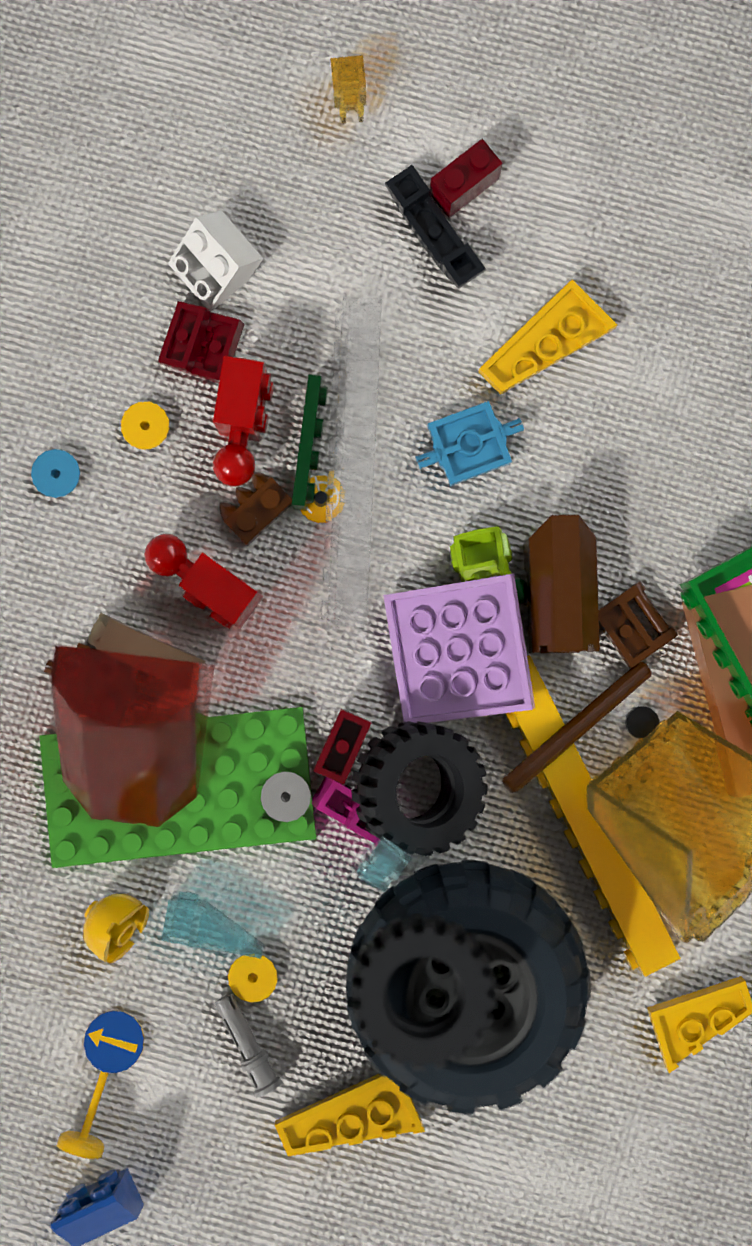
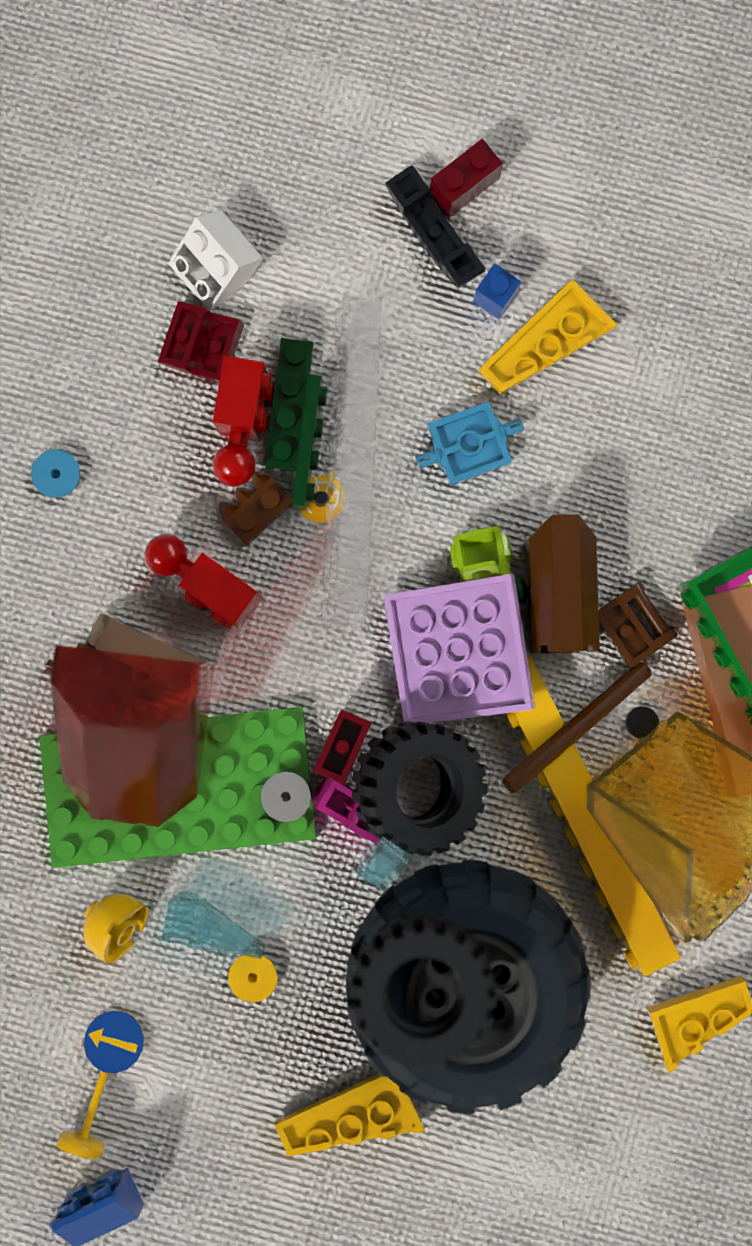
yellow piece [121,401,169,450] -> none
light grey pin [214,993,282,1098] -> none
clear yellow brick [330,55,366,124] -> none
none -> dark green plate [264,338,314,472]
none -> blue brick [473,263,522,320]

